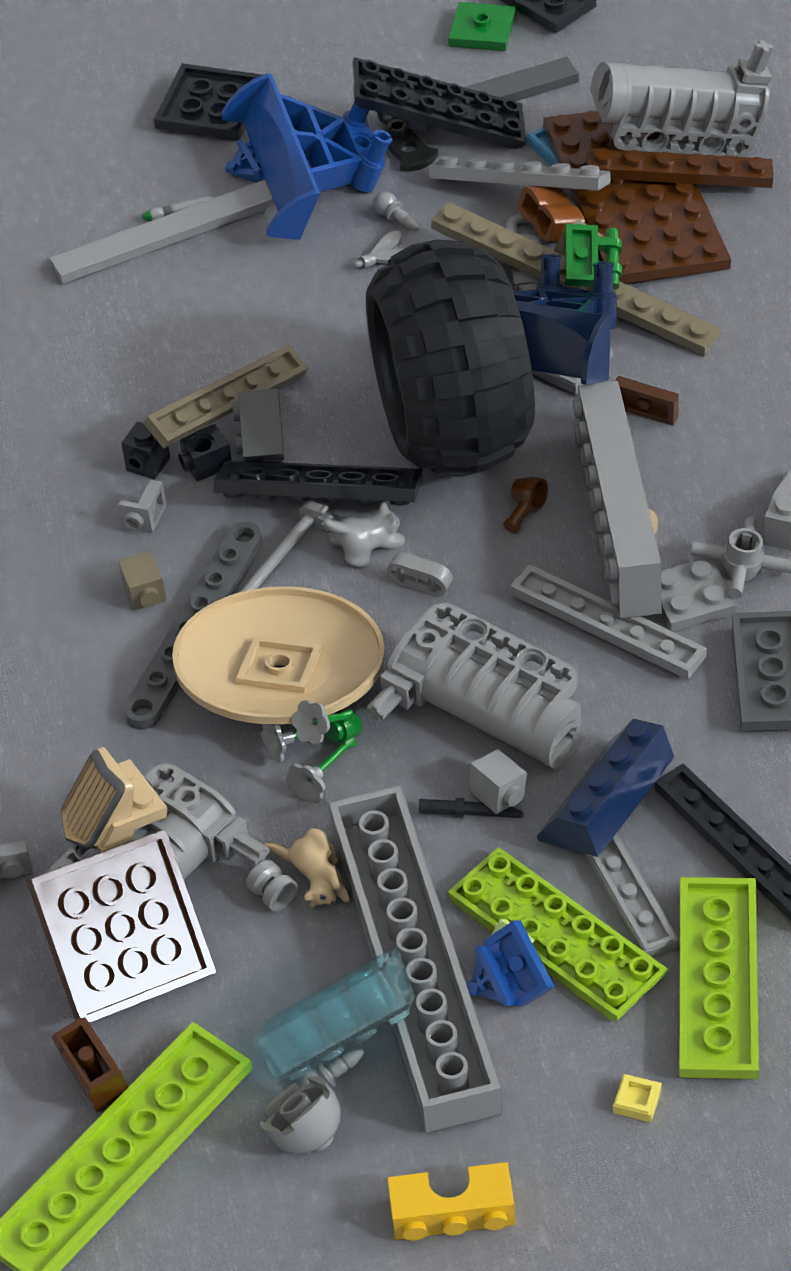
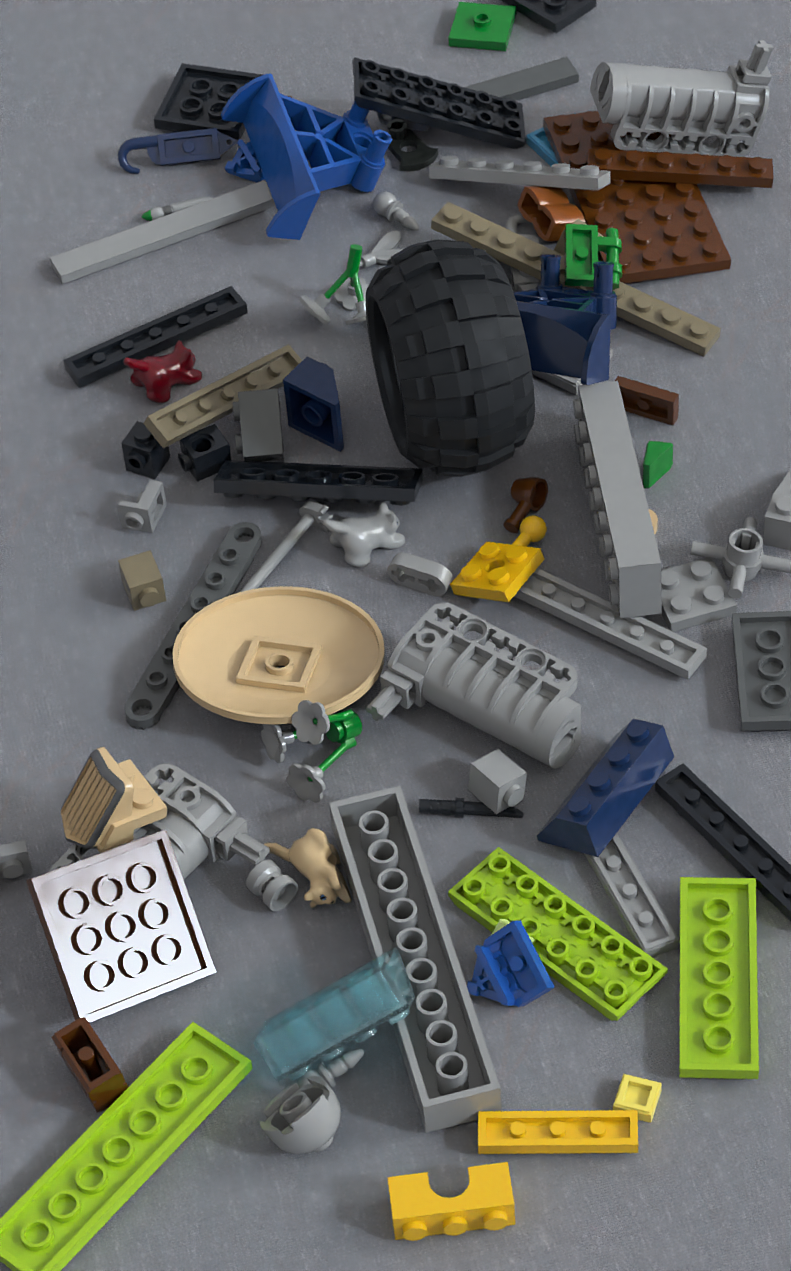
none -> black plate [63,286,248,388]
none -> dark blue plate [118,128,238,174]
none -> dark red animal [123,340,202,403]
none -> dark blue slope [283,356,344,452]
none -> light grey plant [299,244,369,325]
none -> yellow plate [450,515,547,602]
none -> yellow plate [478,1110,638,1154]
none -> green slope [643,441,673,488]

